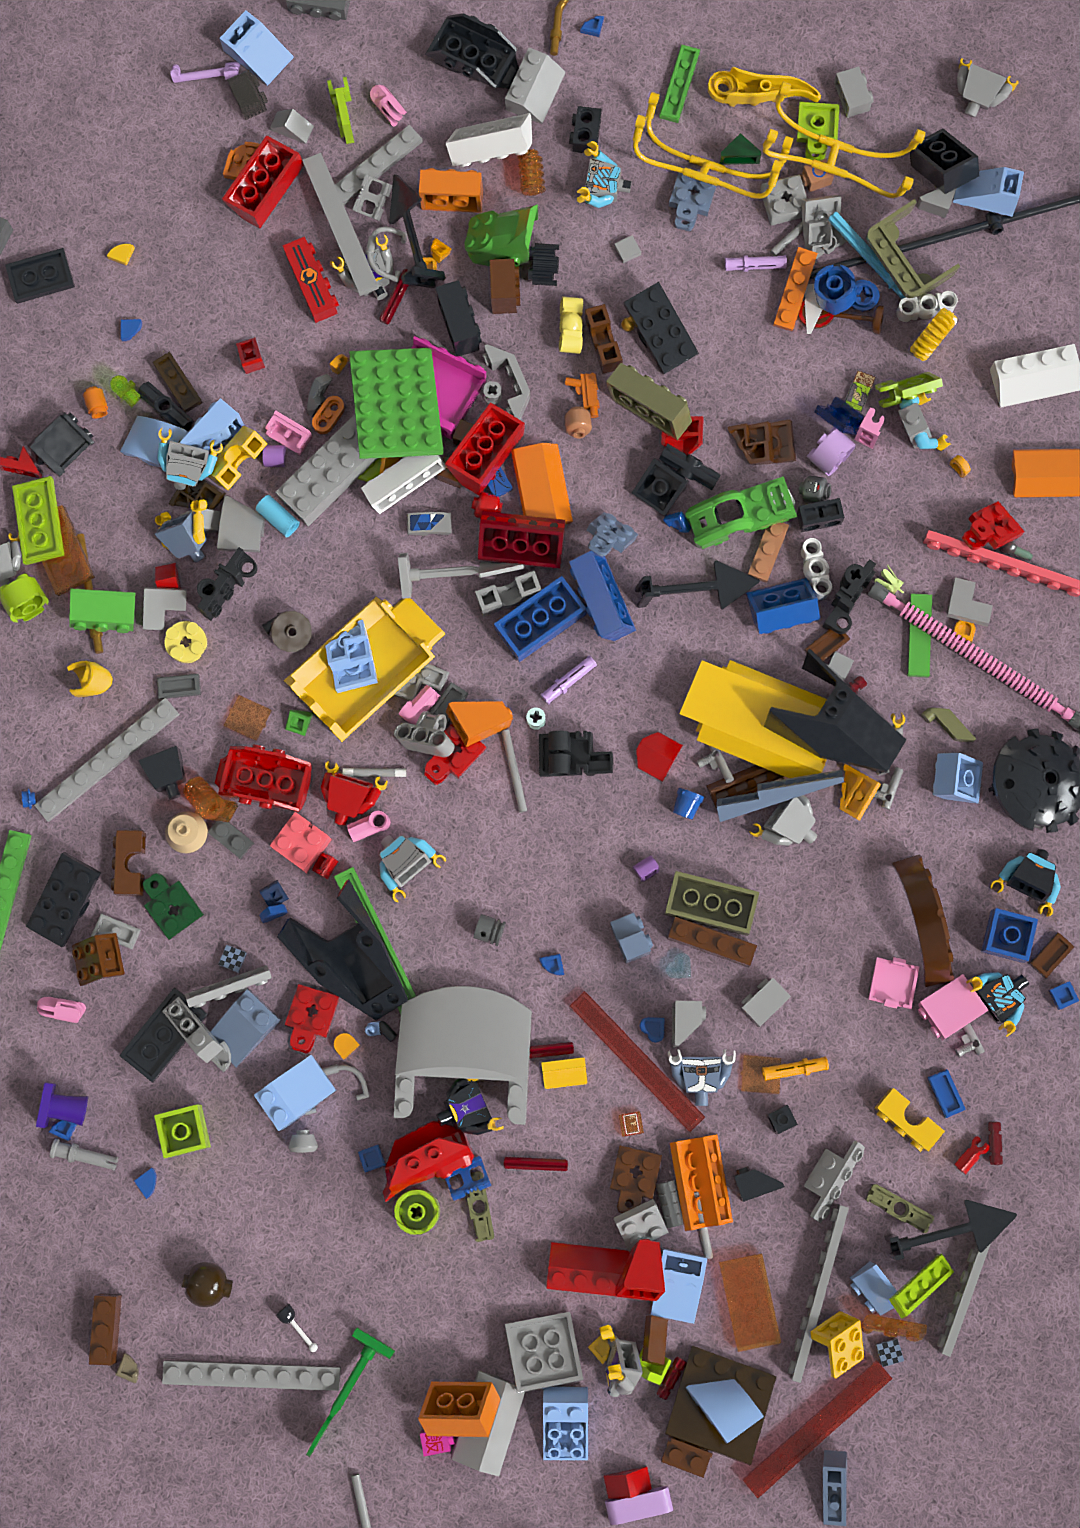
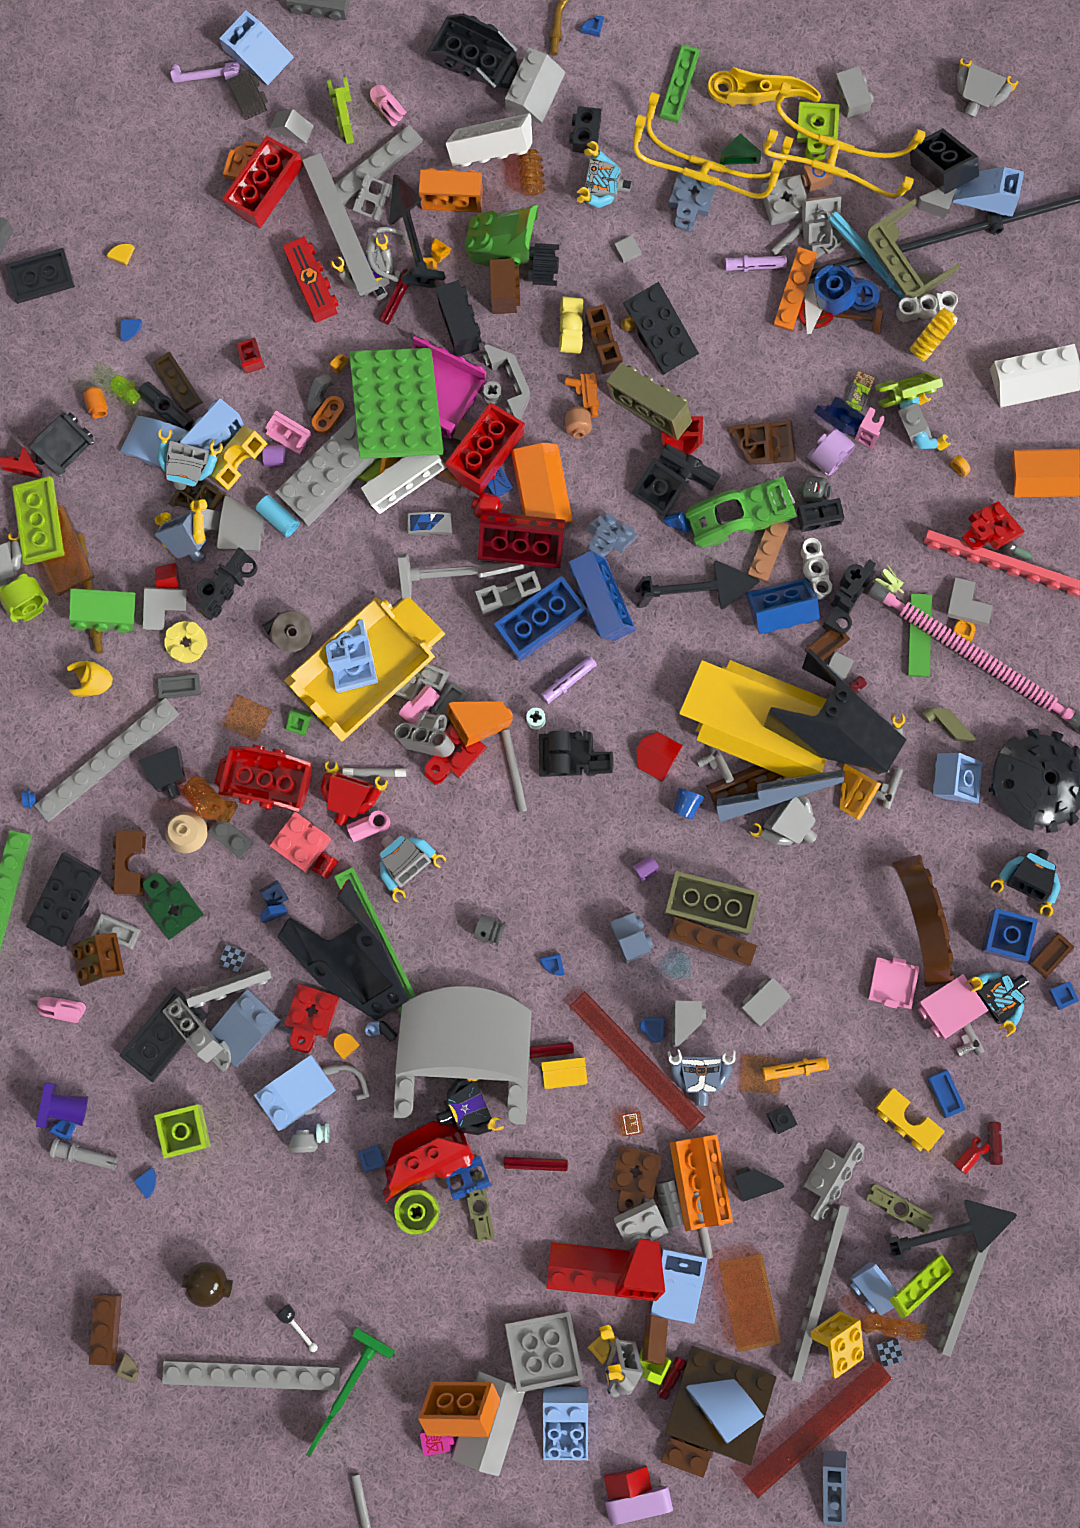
none -> light aqua bush [316,1123,329,1143]

